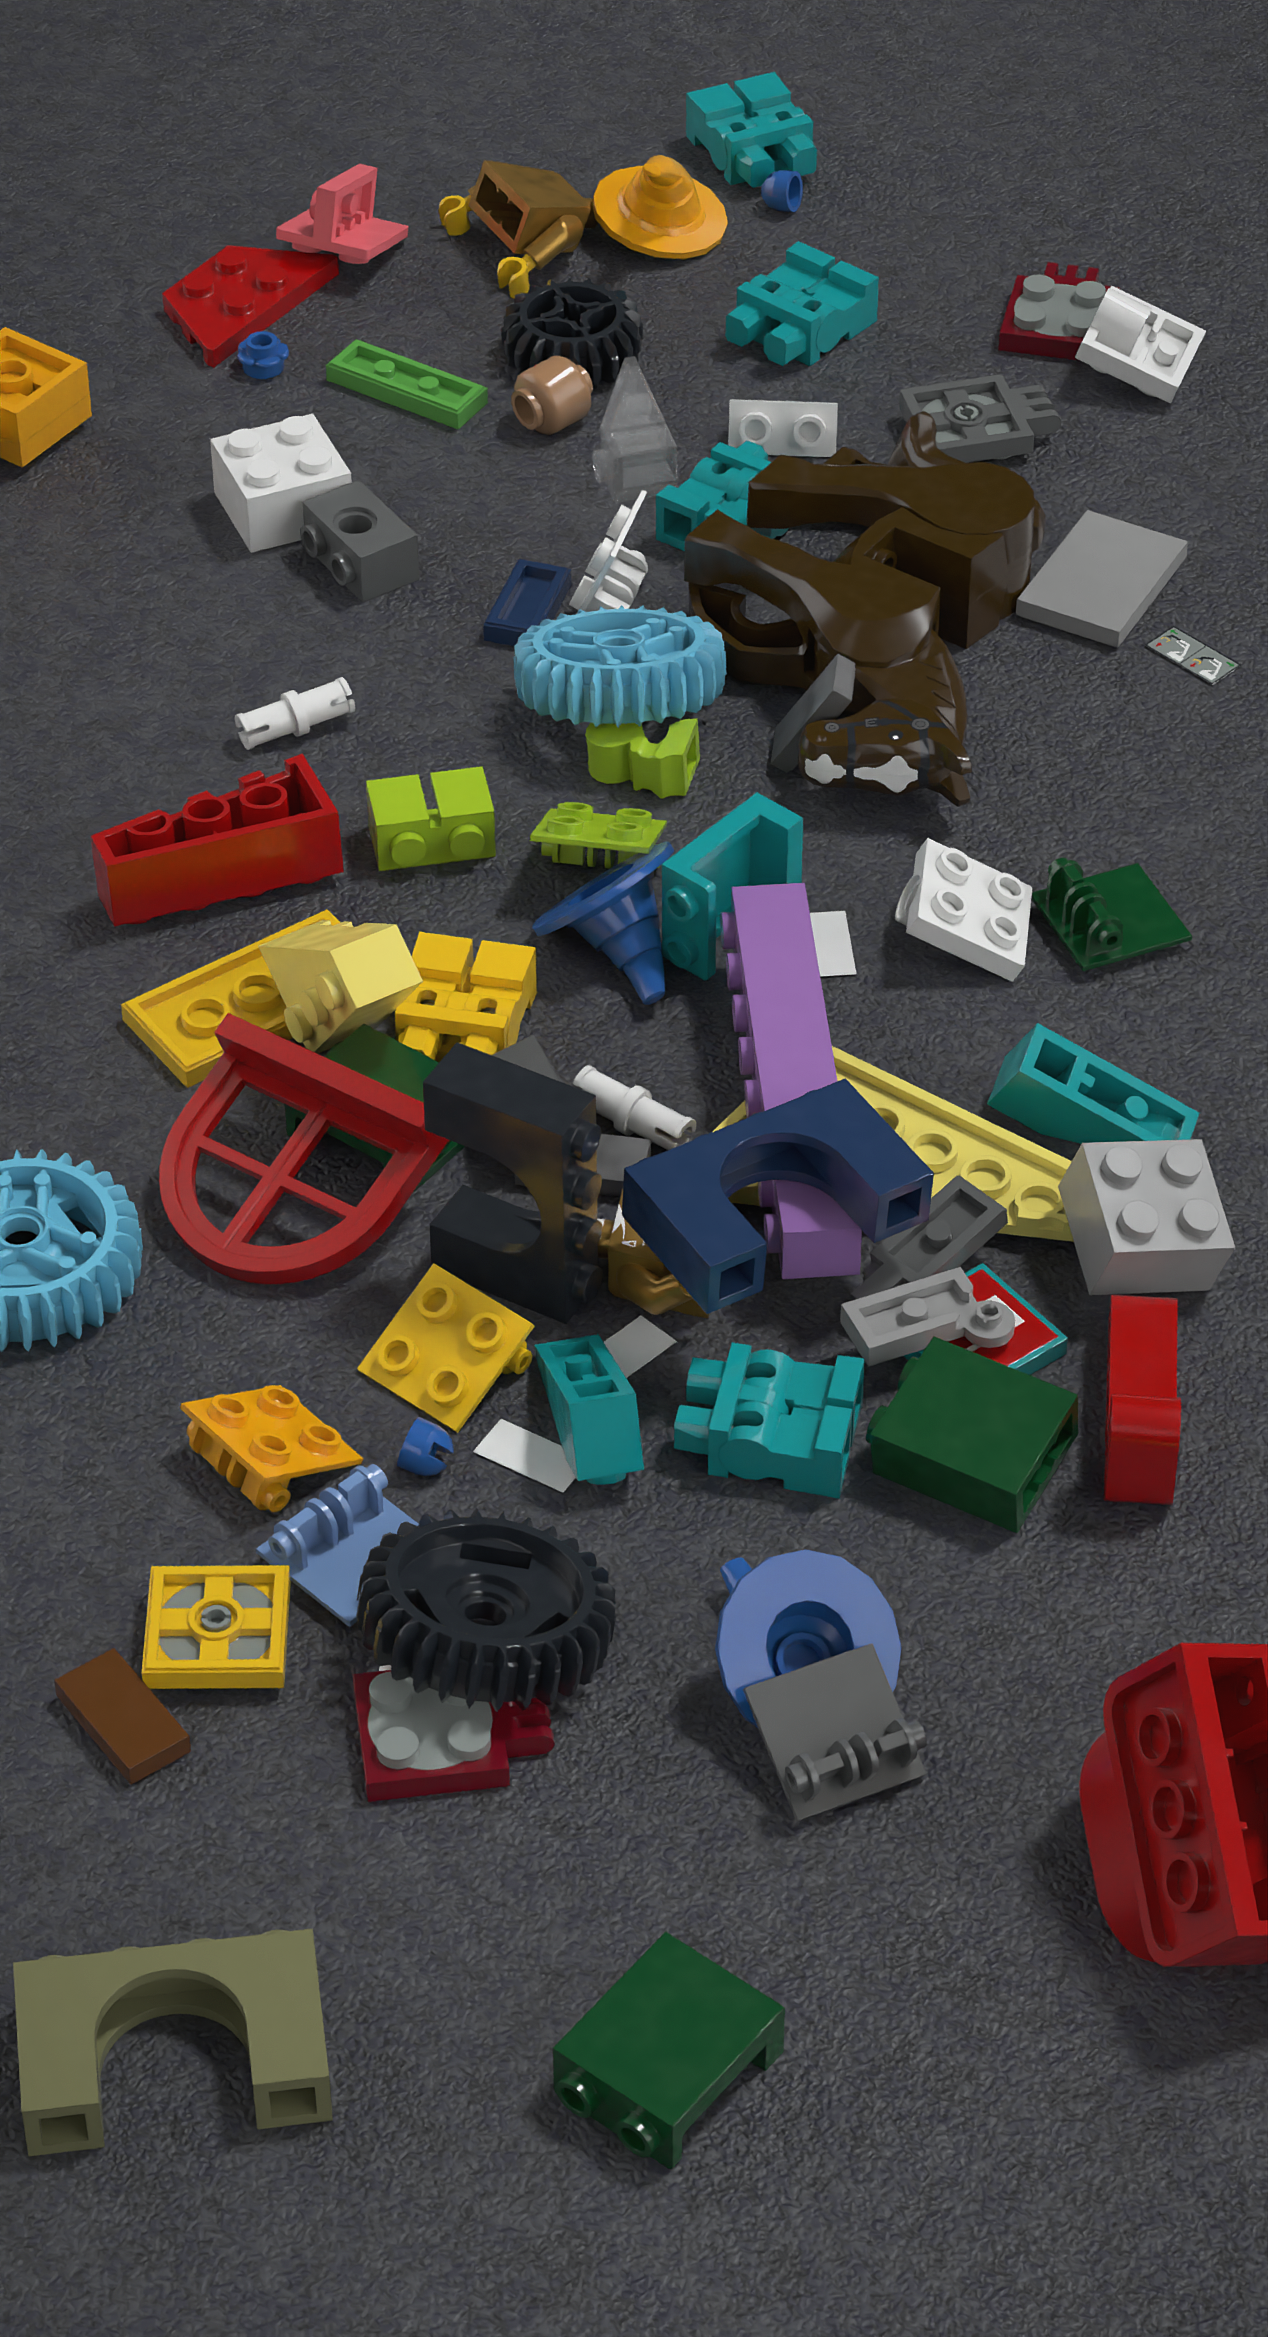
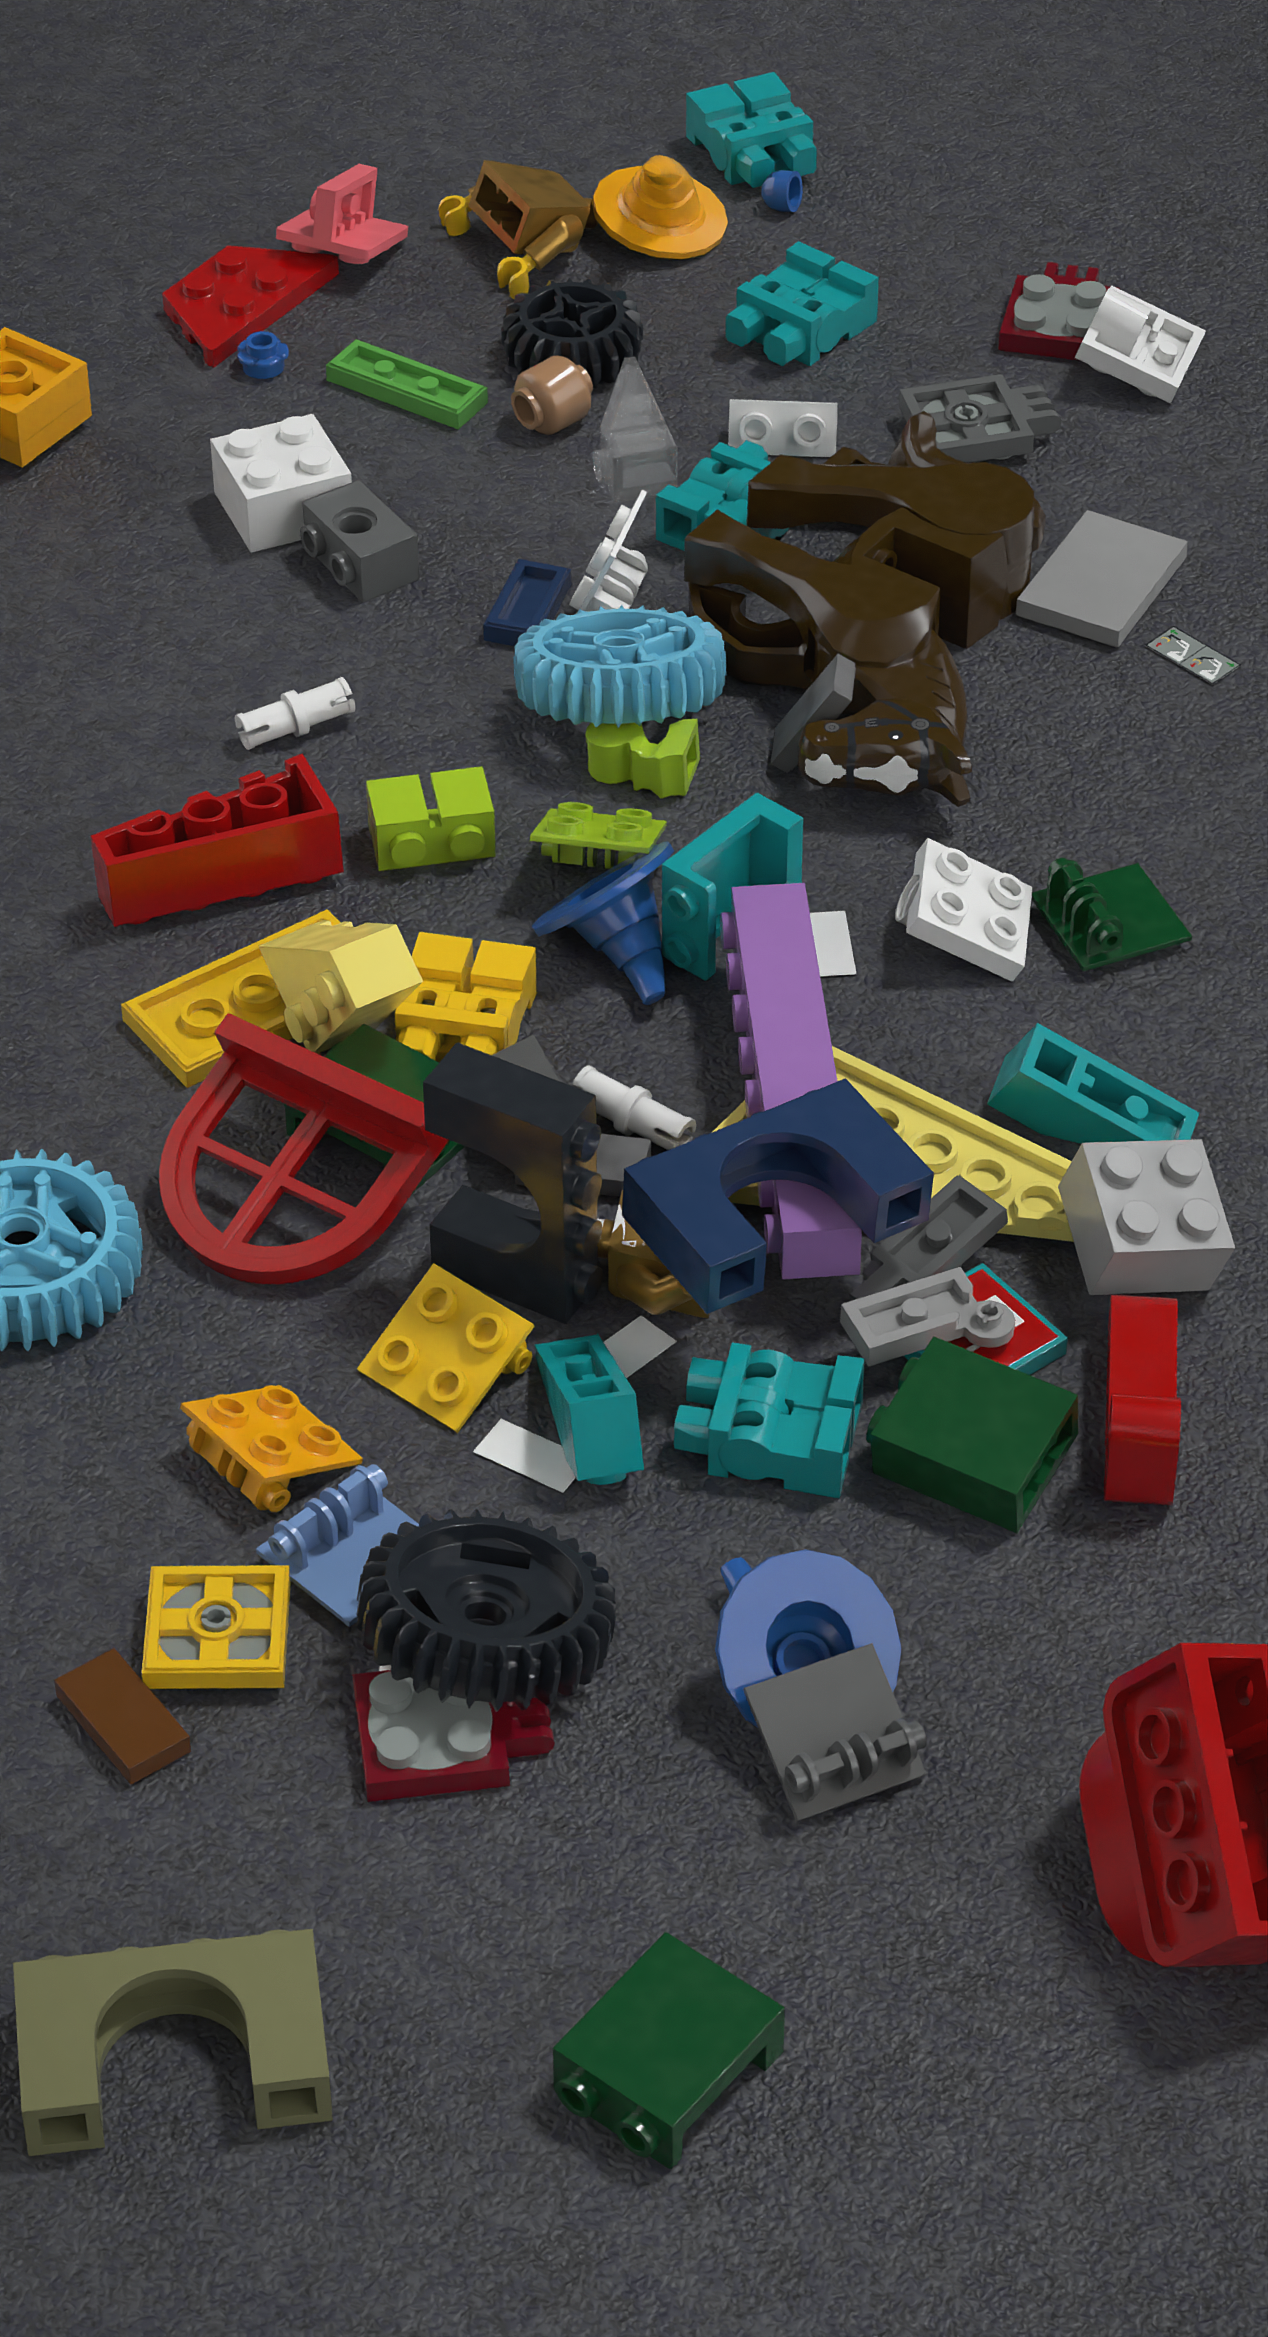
blue hinge [397,1417,454,1476] -> none

